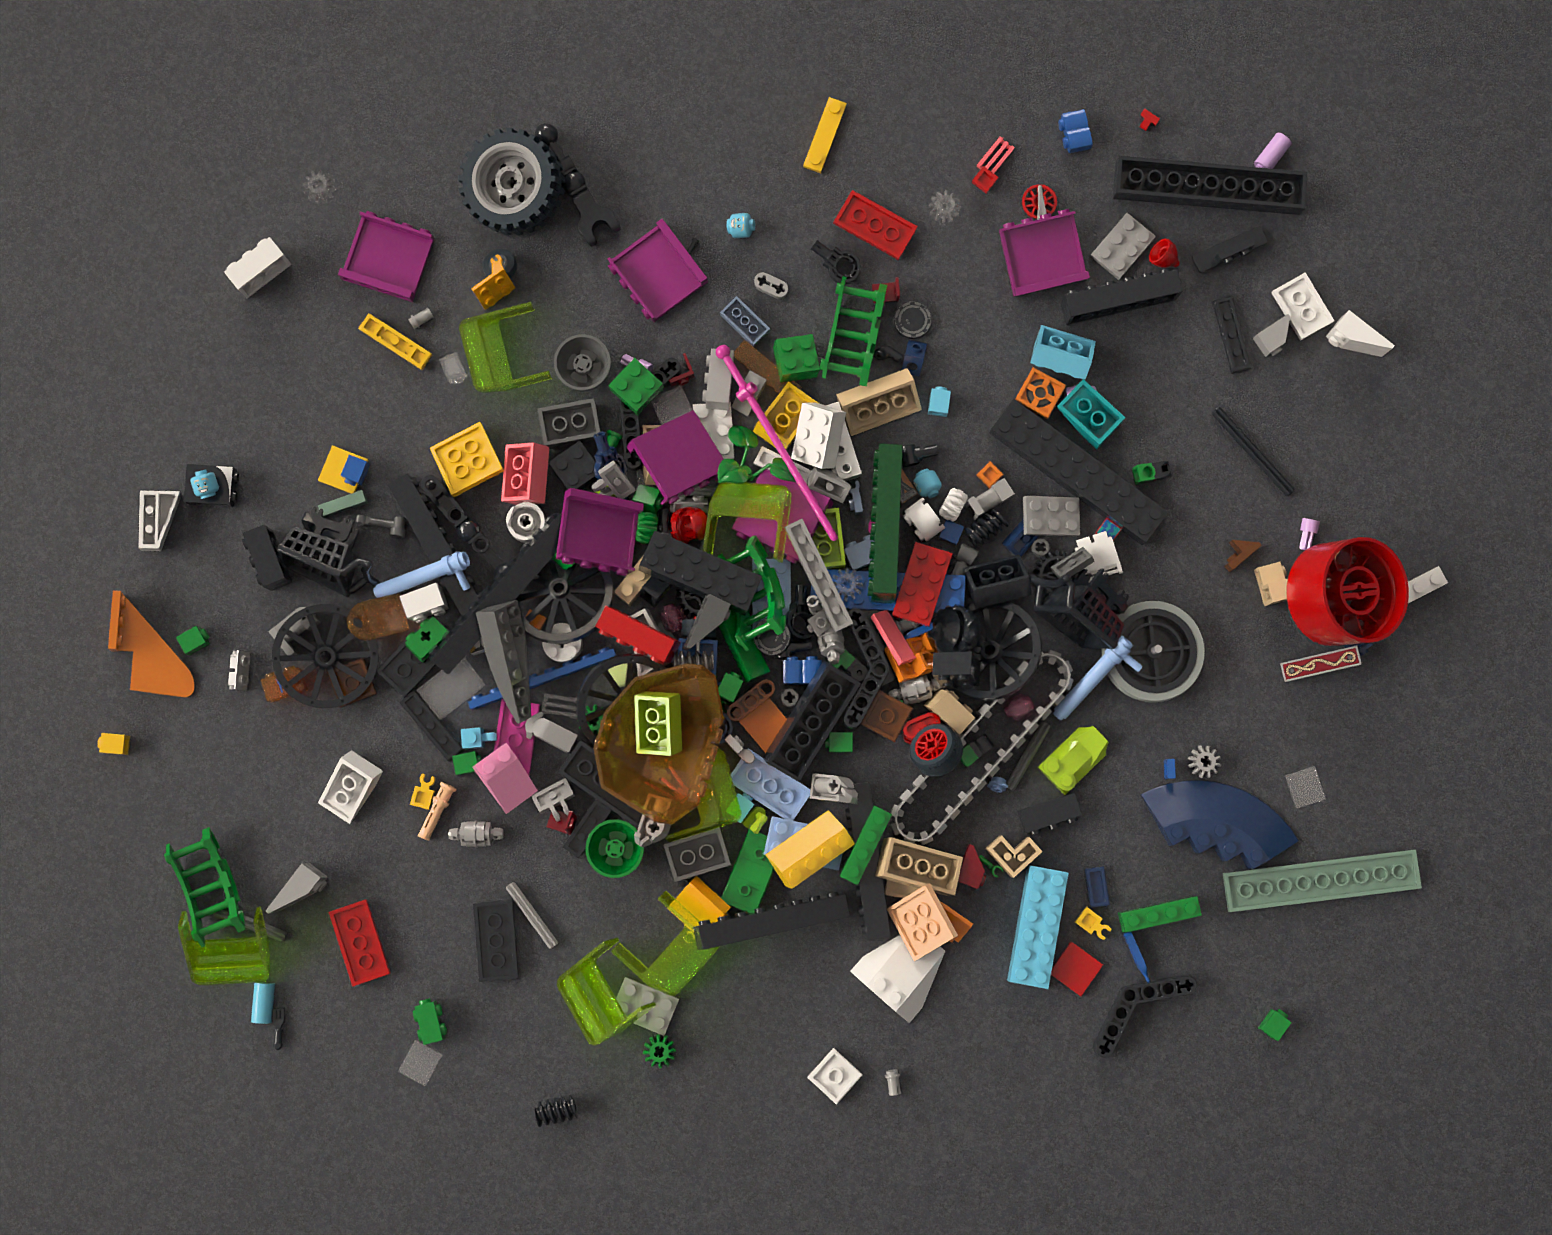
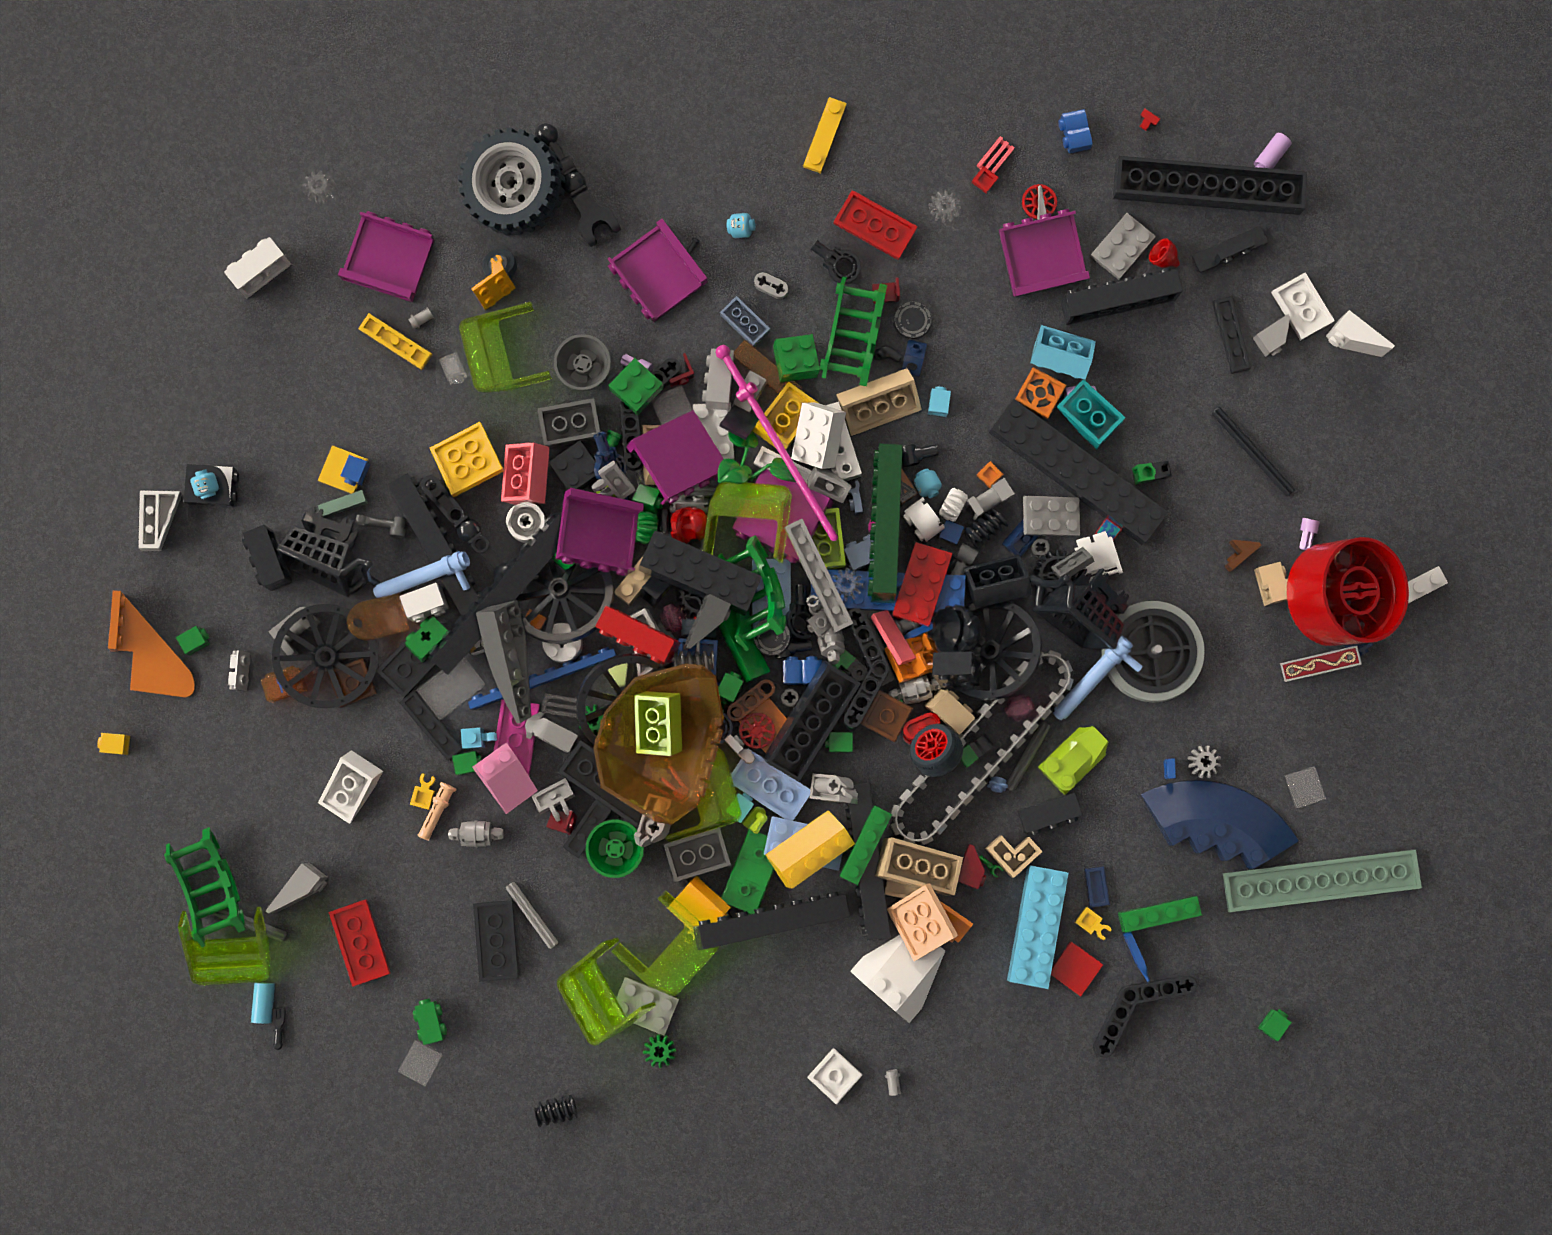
none -> black piece [719,405,759,440]
none -> red wheel [739,713,775,749]

